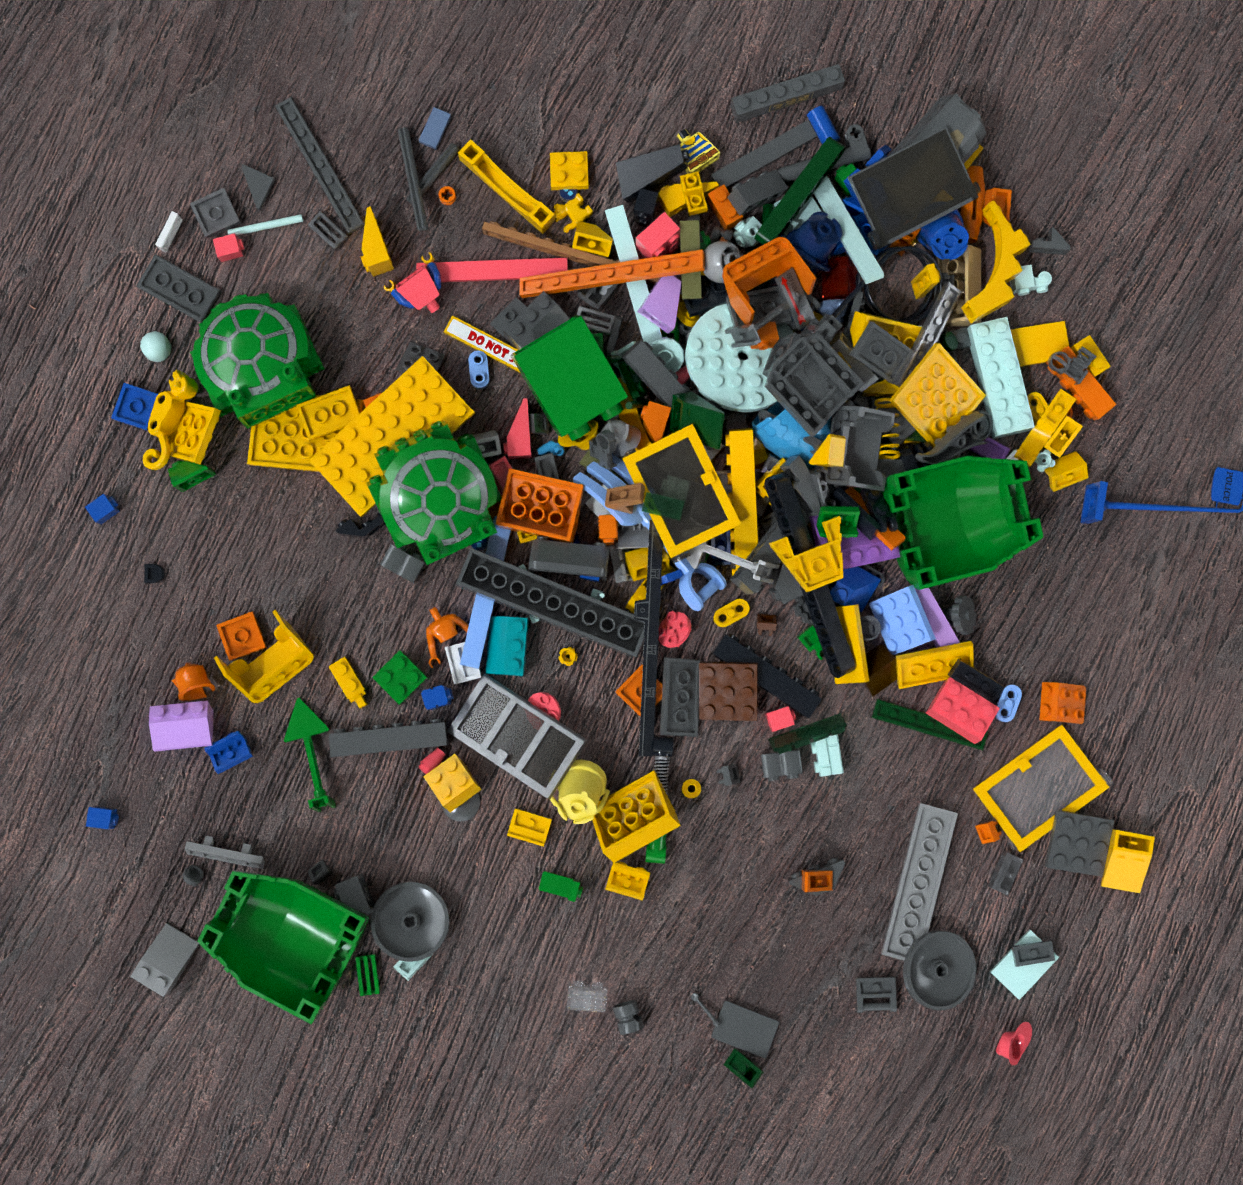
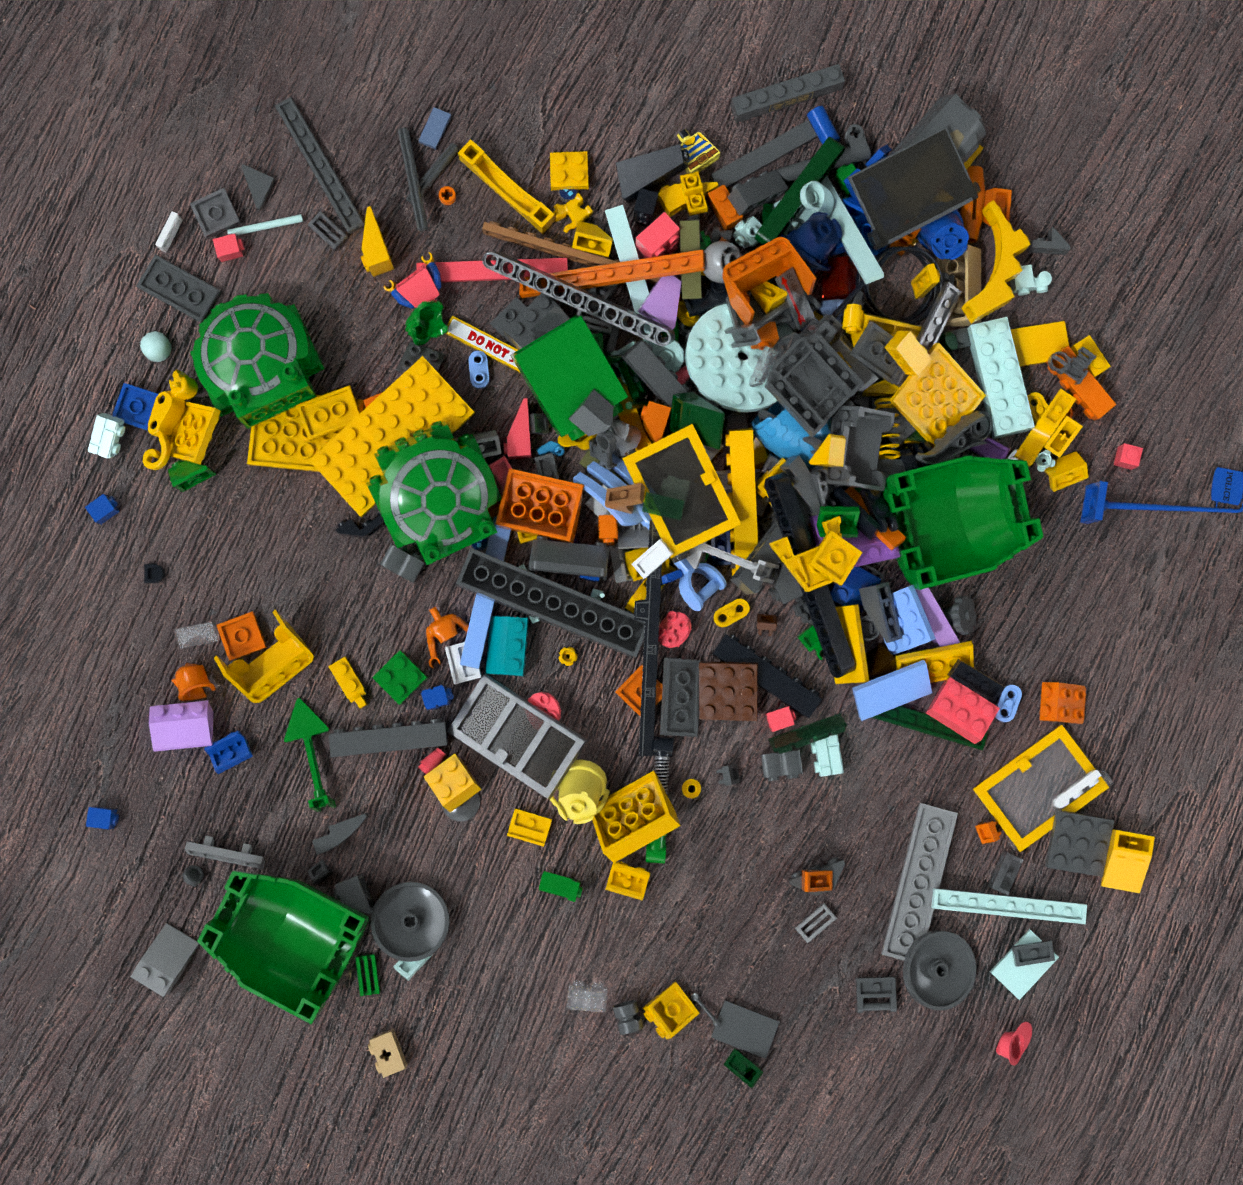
none -> light aqua brick [88,413,125,458]
none -> clear slope [175,622,219,649]
none -> dark grey slope [312,813,369,855]
none -> tan brick [368,1028,407,1078]
none -> green hair [405,300,449,346]
none -> dark grey beam [482,251,675,346]
none -> dark grey slope [569,389,614,436]
none -> white tile [632,539,674,579]
none -> yellow plate [643,982,699,1039]
none -> clear slope [749,346,778,387]
none -> yellow slope [750,281,788,315]
none -> light grey tile [794,903,837,943]
none -> light aqua cap [800,181,834,216]
none -> yellow plate [808,530,863,586]
none -> yellow brick [842,304,864,334]
none -> light blue tile [852,660,932,721]
none -> dark grey slope [859,582,902,643]
none -> yellow brick [884,330,932,376]
none -> light aqua plate [931,888,1087,924]
none -> white hinge [1052,770,1102,809]
none -> coral brick [1114,443,1143,470]

